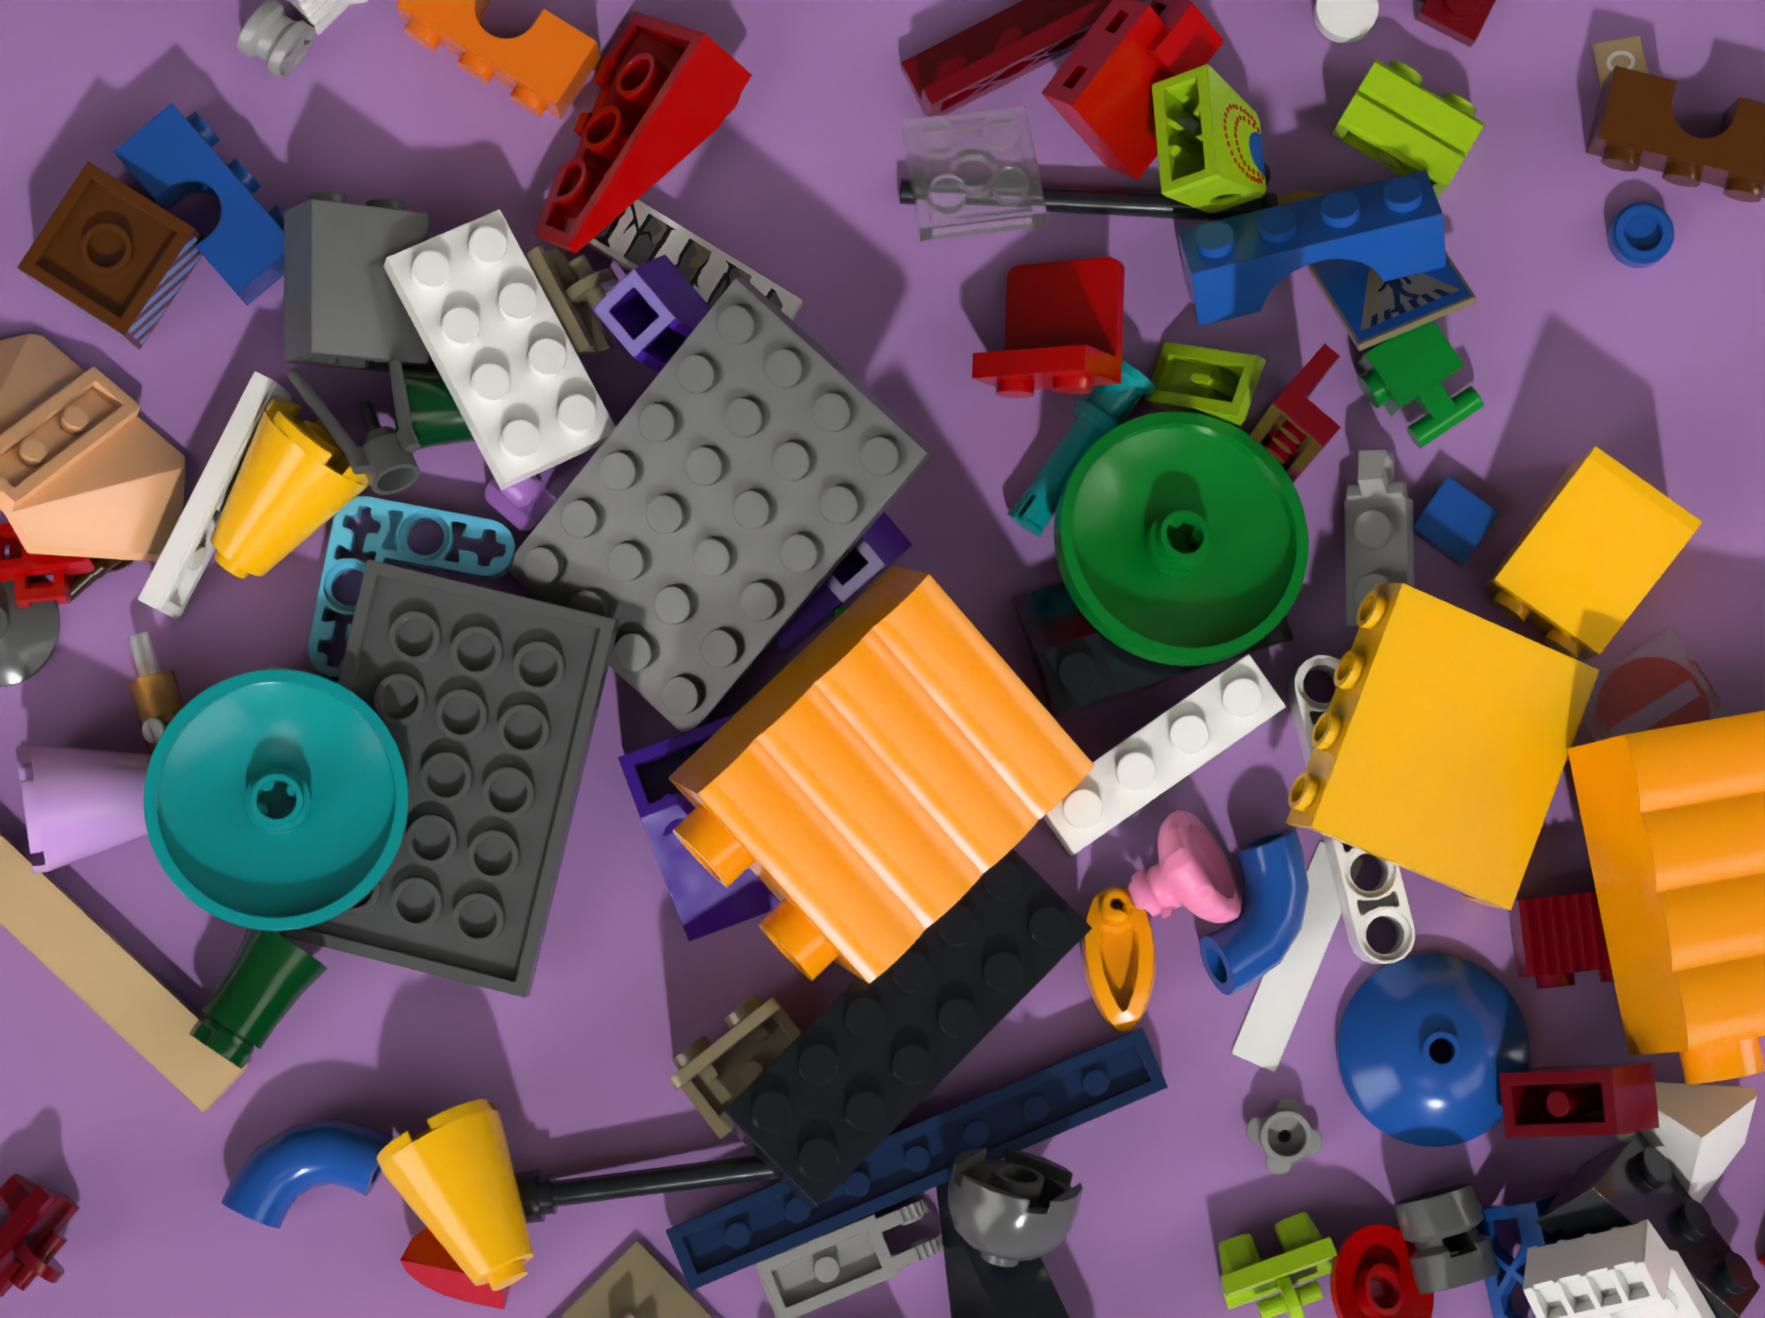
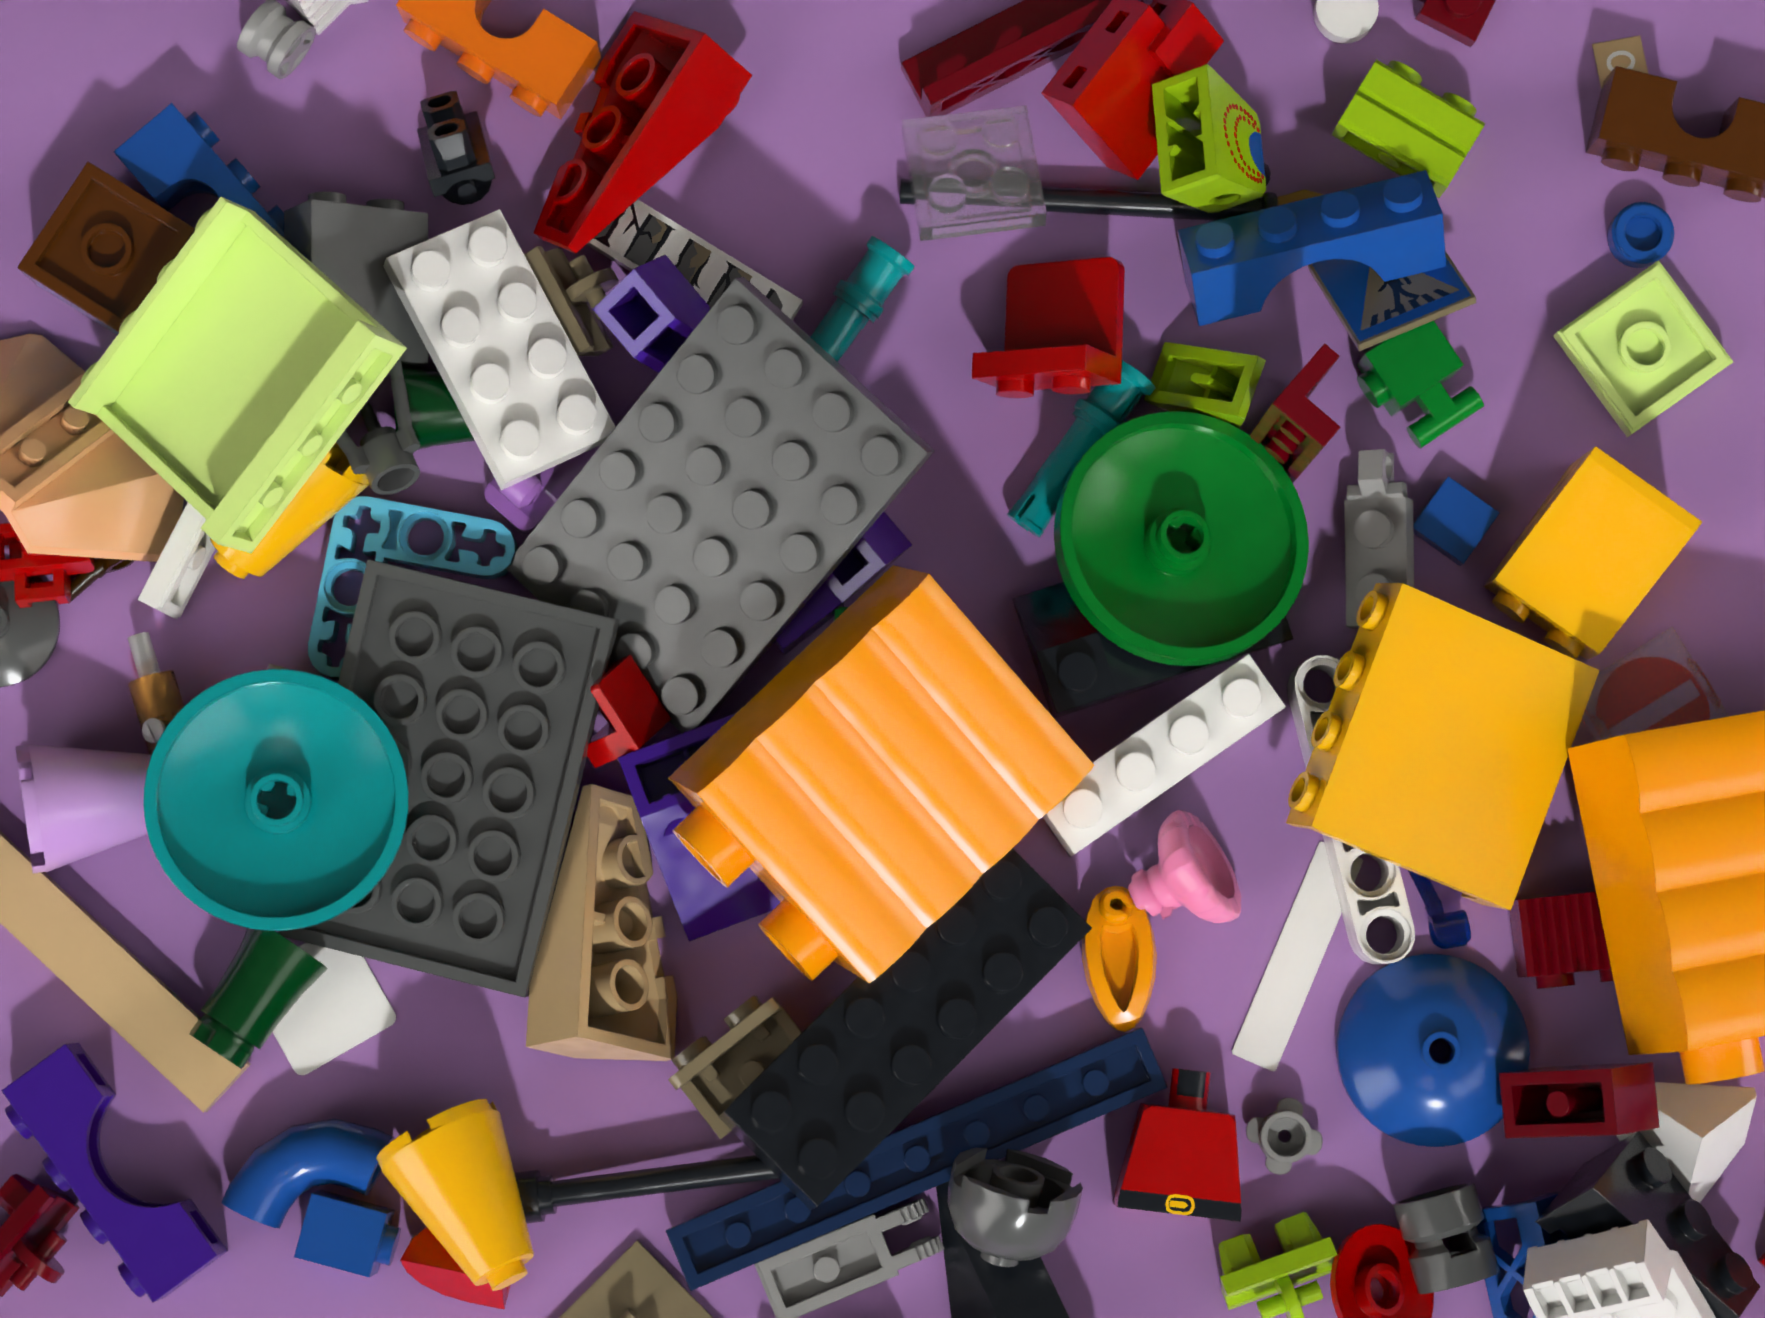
blue cylinder [1200,828,1309,995] -> none
none -> dark purple arch [1,1043,228,1303]
none -> yellowish green panel [68,197,407,554]
none -> white sticker [273,943,396,1075]
none -> blue brick [294,1190,401,1278]
none -> black hips [417,91,496,205]
none -> tan wedge [526,784,677,1061]
none -> red panel [587,655,671,768]
none -> teal pin [811,236,915,362]
none -> torso [1113,1068,1242,1222]
none -> clear blue hand [1408,870,1471,949]
none -> yellowish green plate [1553,260,1733,437]

